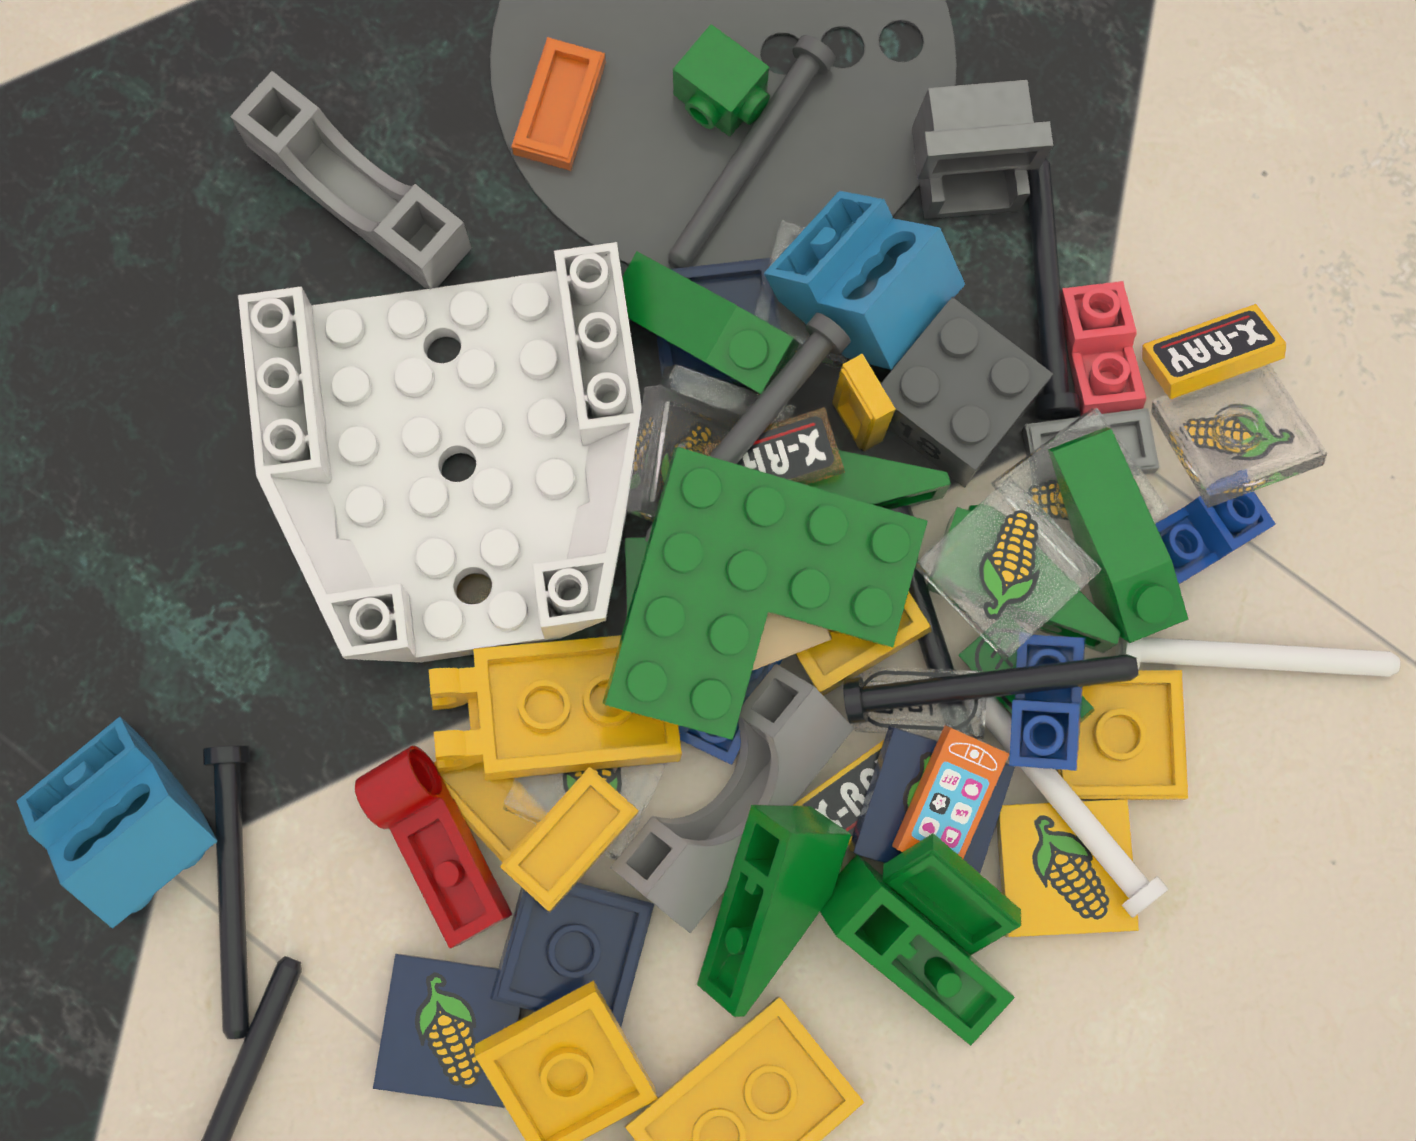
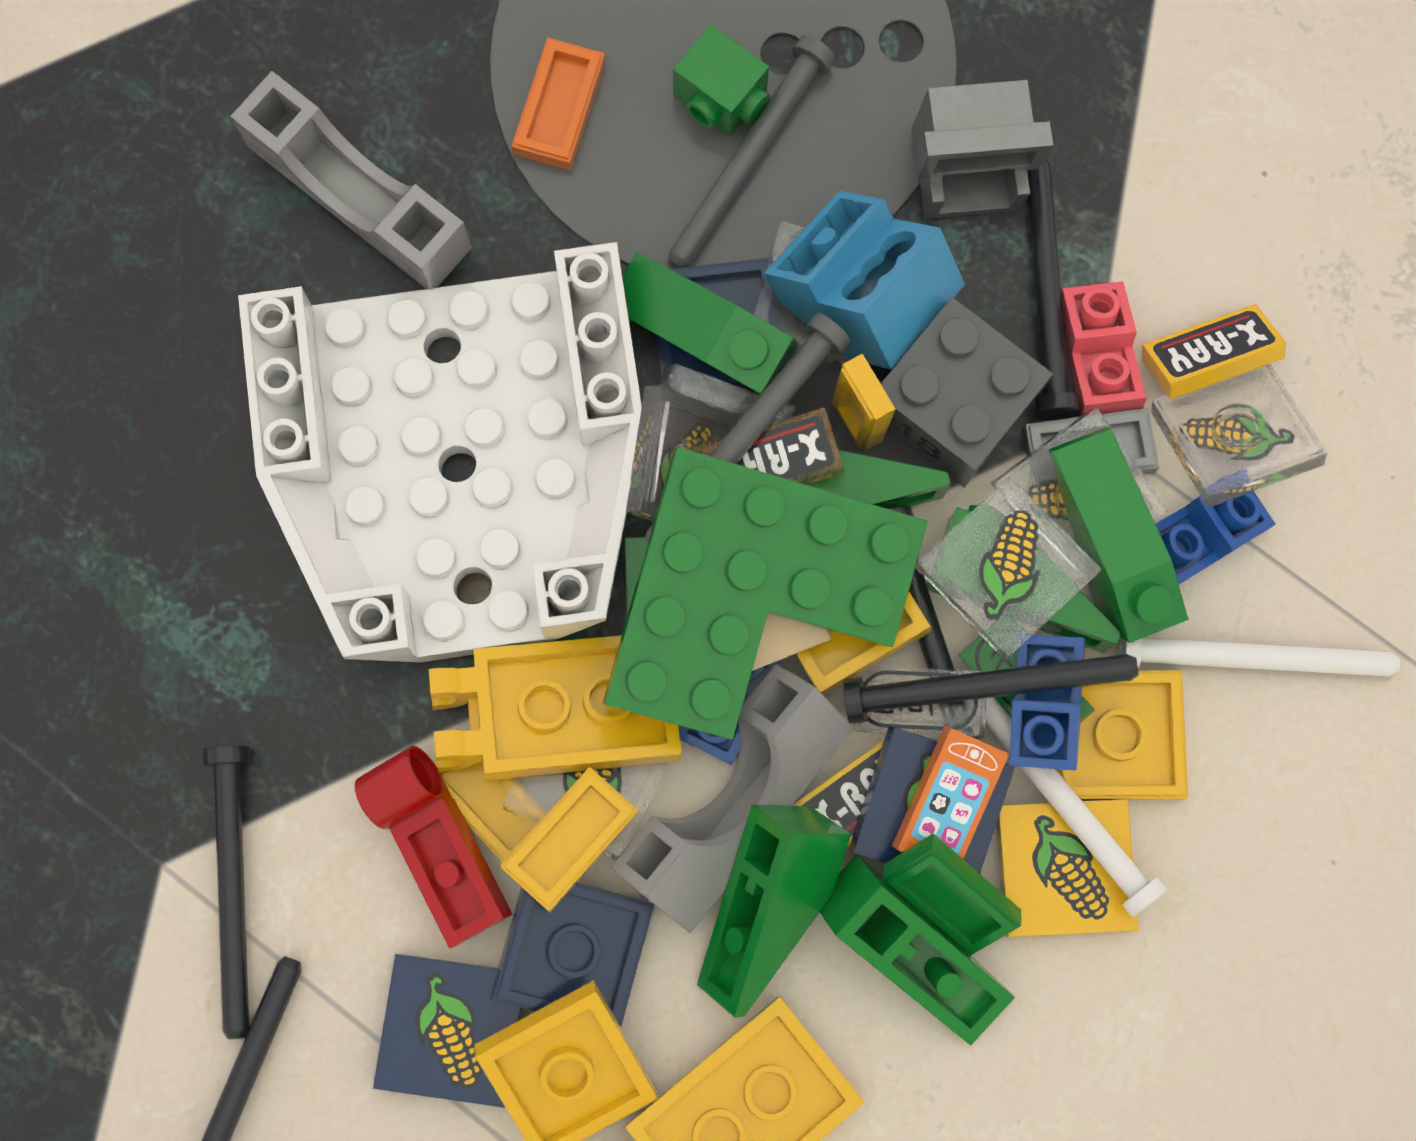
dark azure piece [17,717,217,929] -> none

